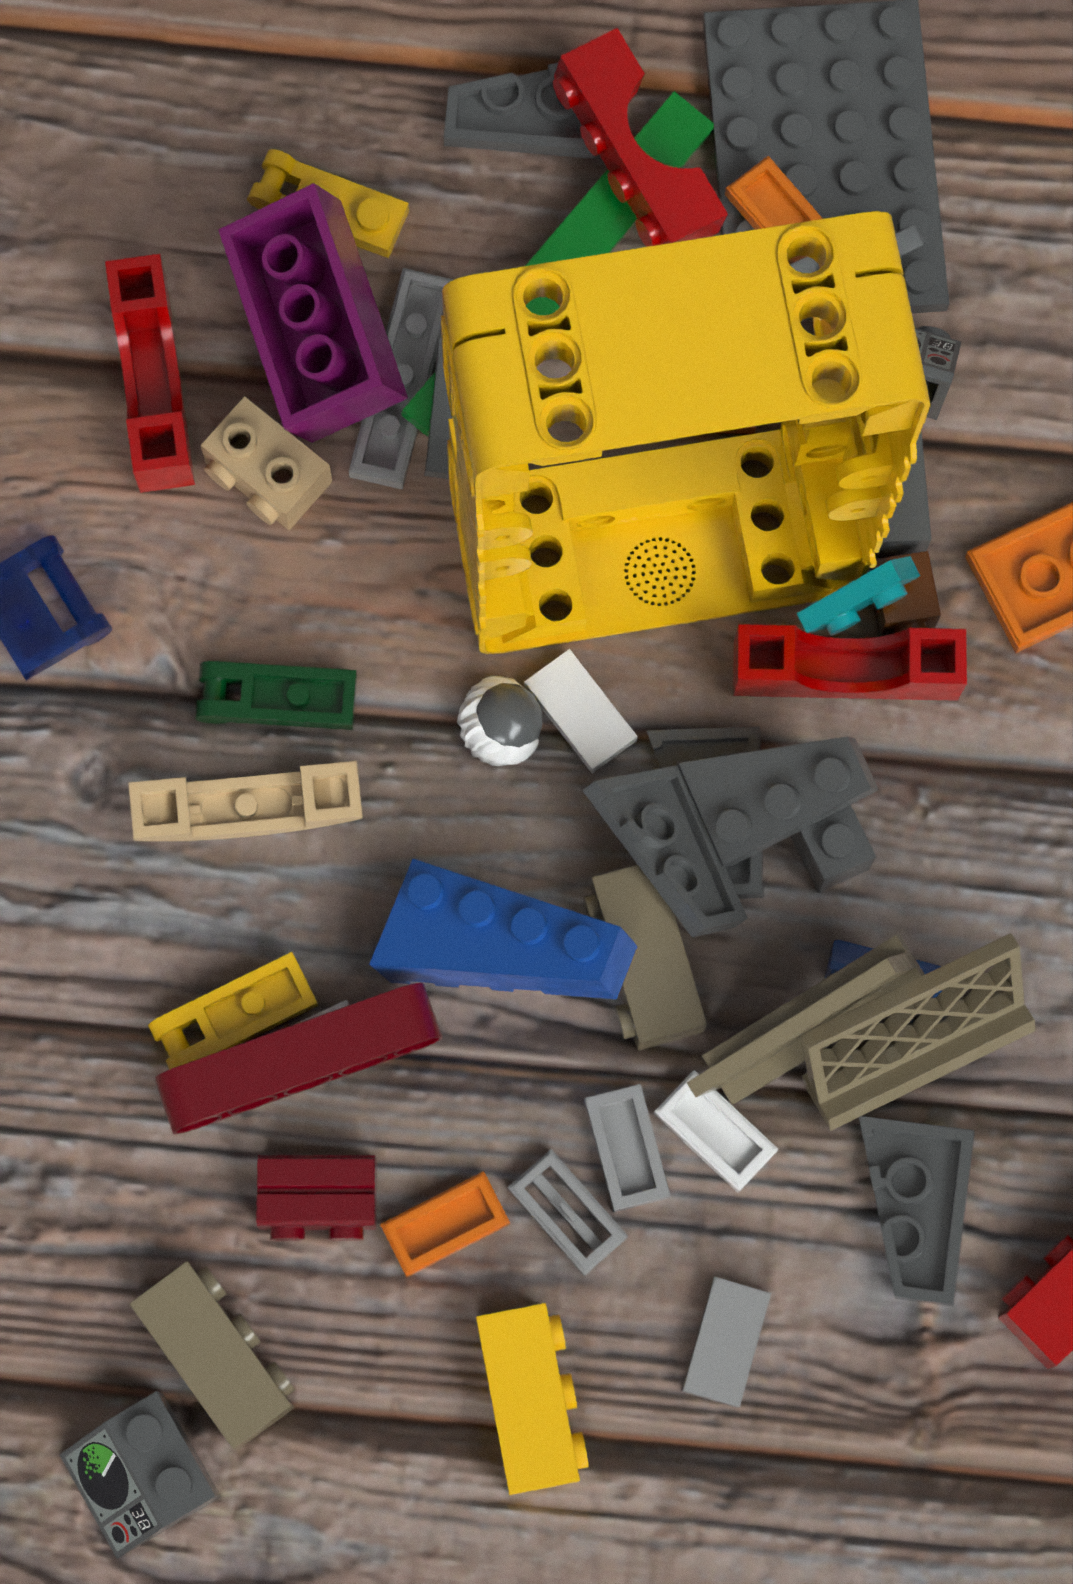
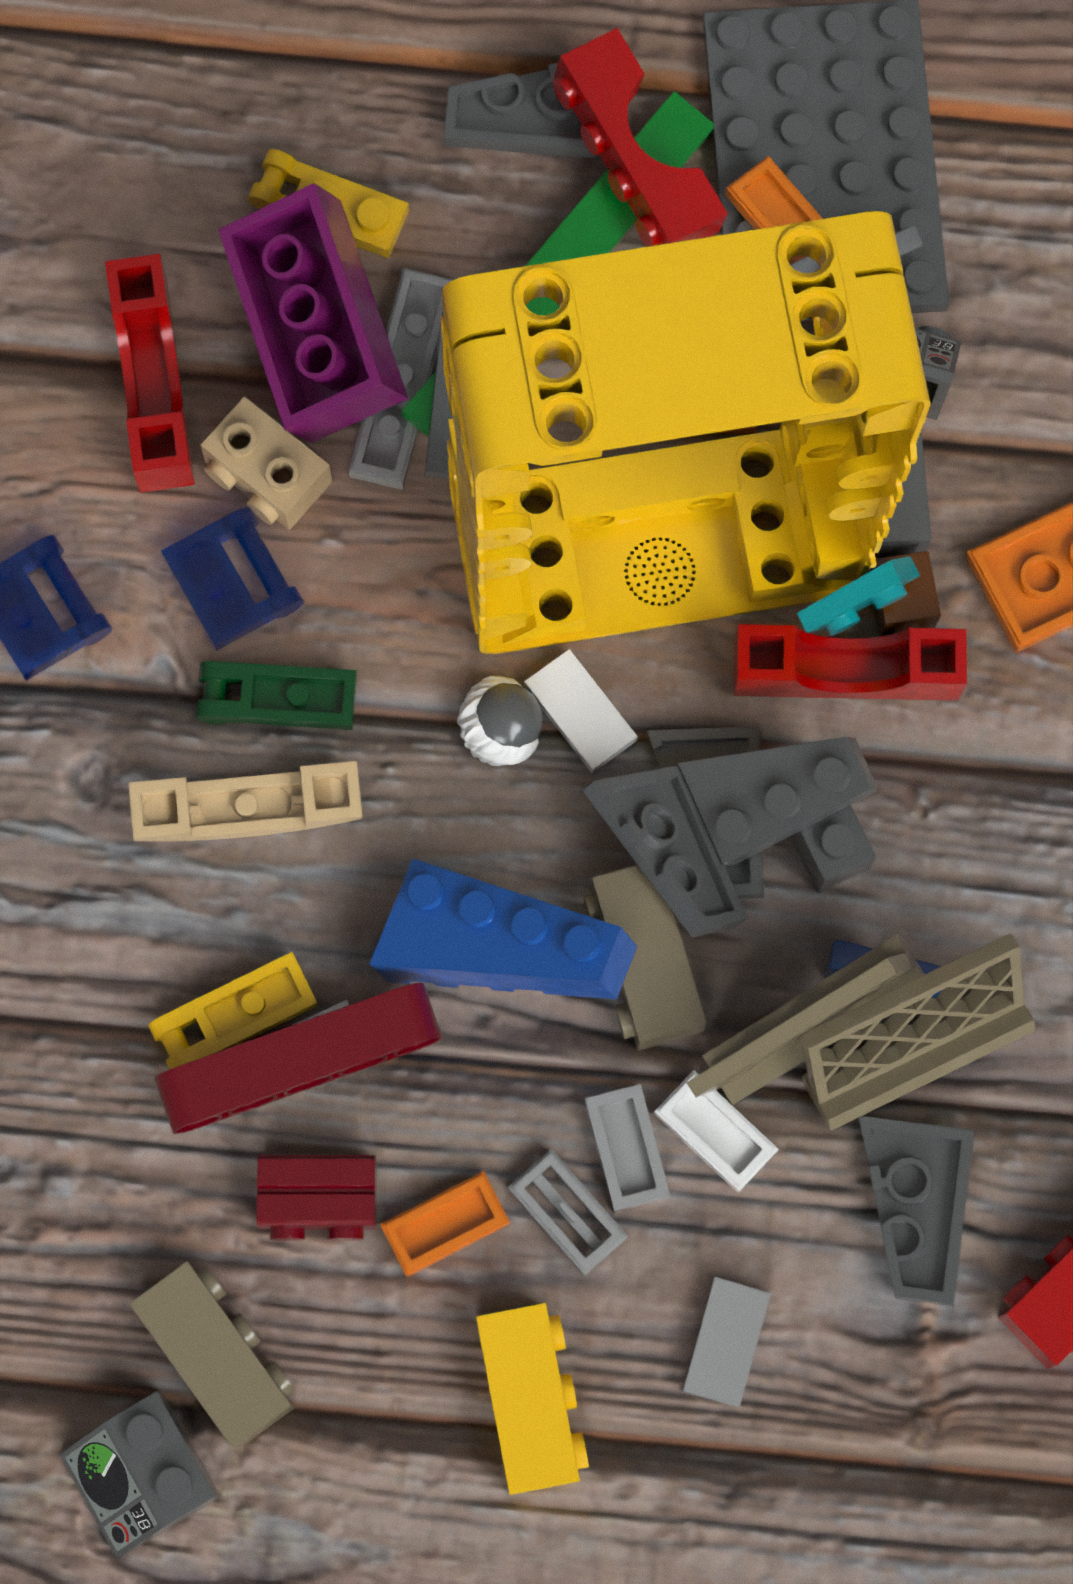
none -> clear blue plate [161,507,304,651]

